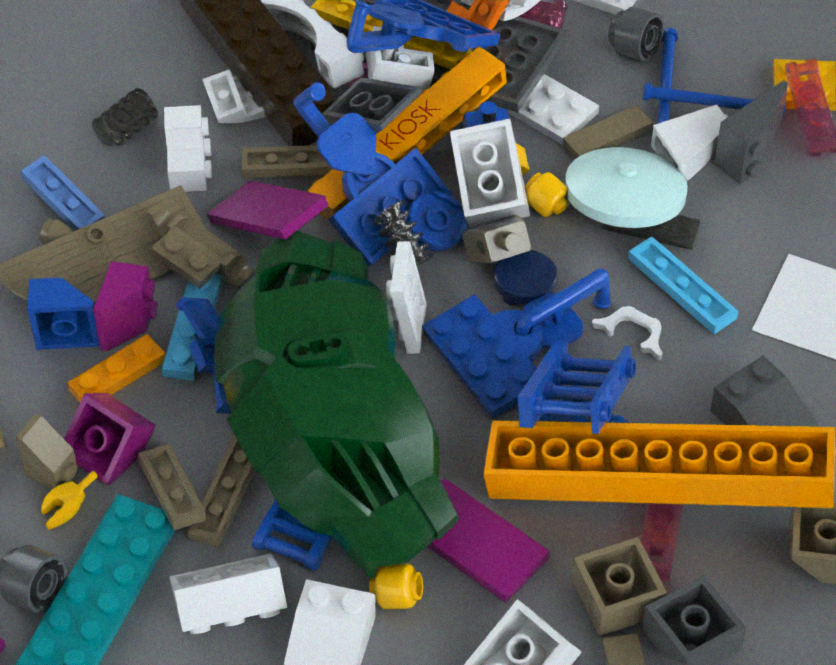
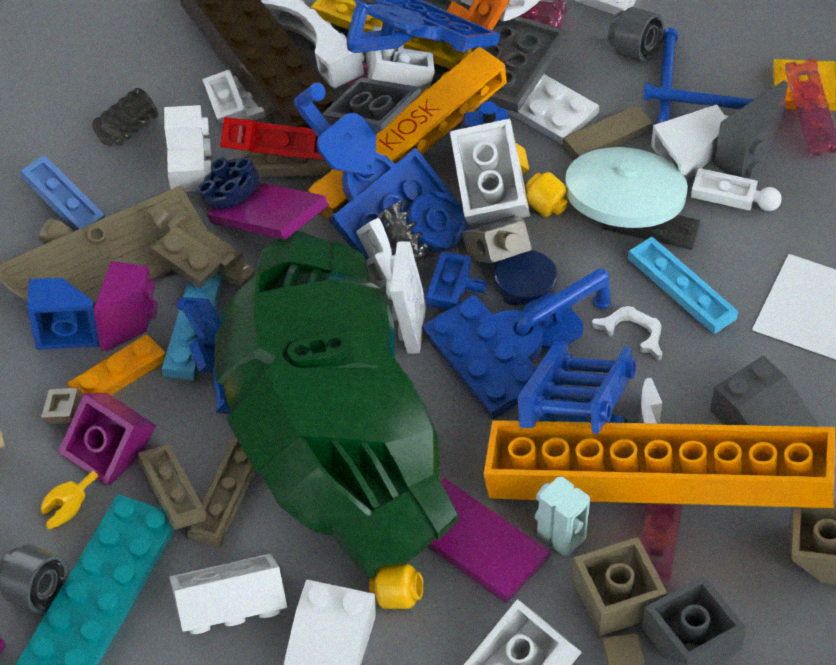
dark tan slope [16,413,78,489] -> none
blue plate [252,499,333,571] -> none
none -> dark tan plate [41,388,84,424]
none -> dark blue tile [198,157,259,210]
none -> red slope [220,117,325,161]
none -> white slope [356,218,392,289]
none -> blue plate [426,251,487,310]
none -> light aqua brick [535,476,590,557]
none -> white slope [639,378,662,424]
none -> white plate [691,168,782,211]

